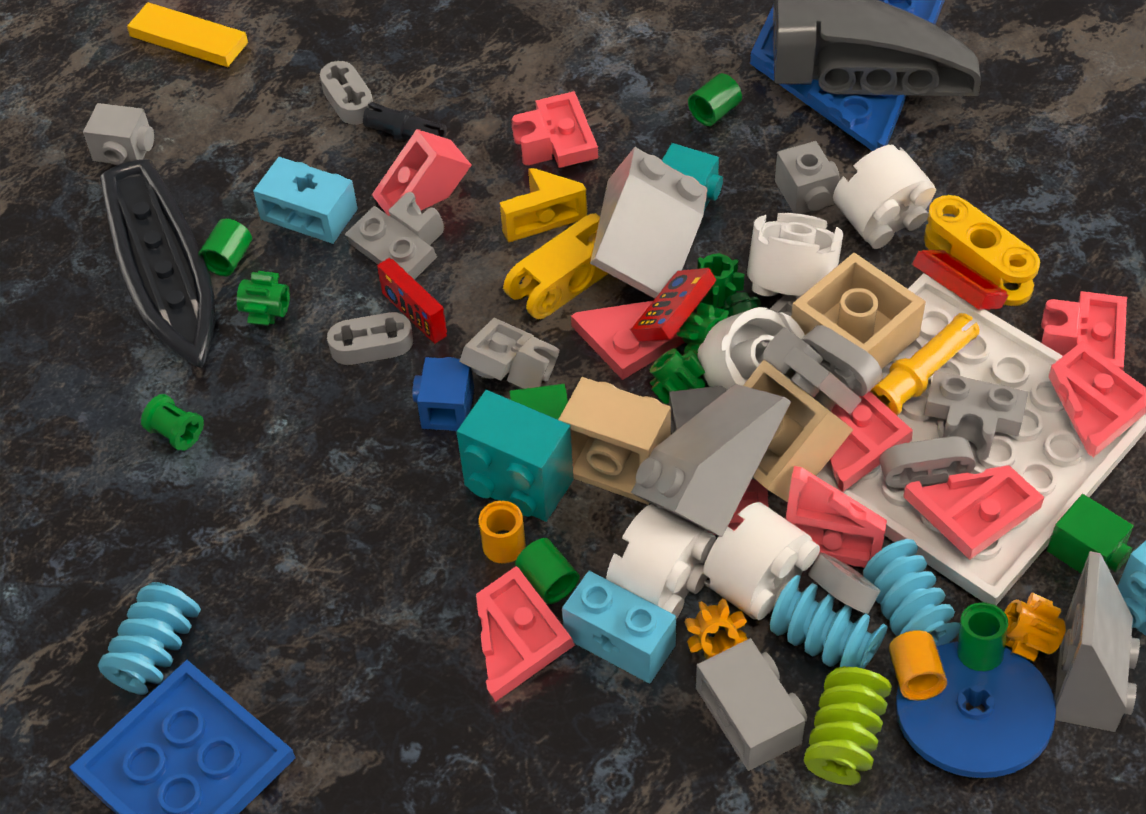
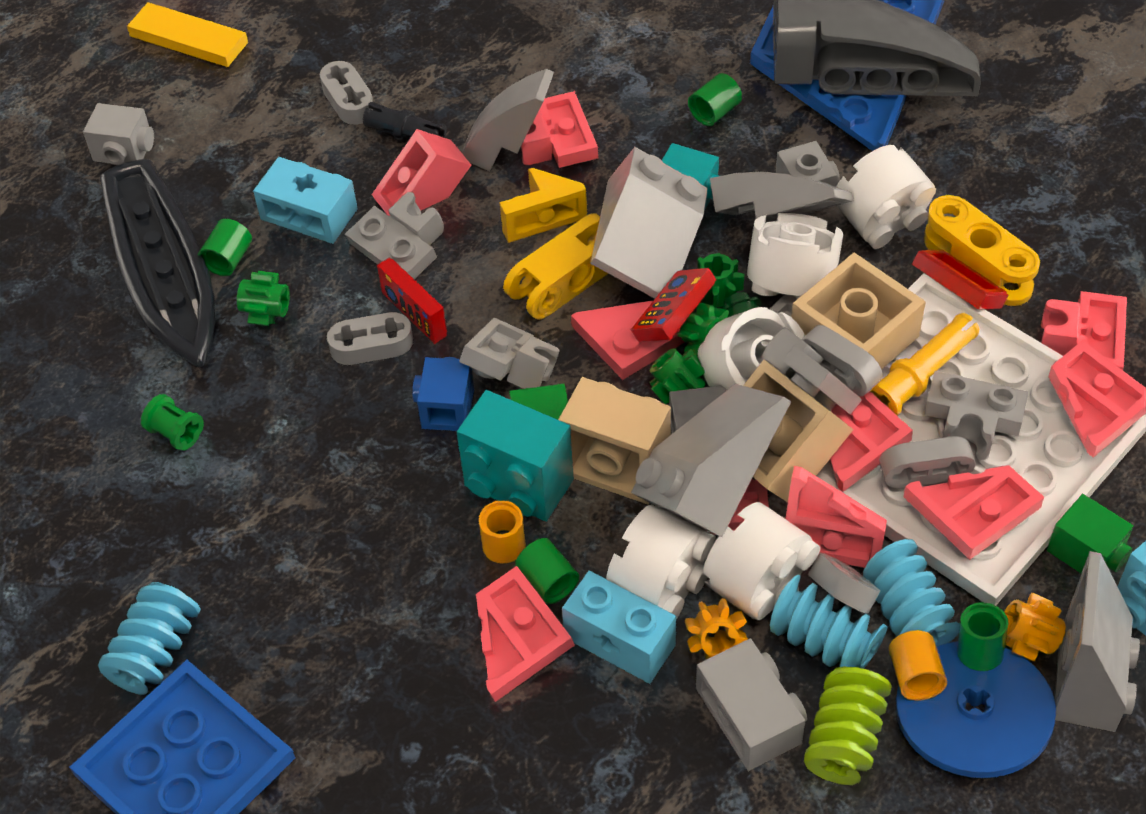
none -> light grey slope [462,69,554,172]
none -> light grey slope [710,172,853,221]

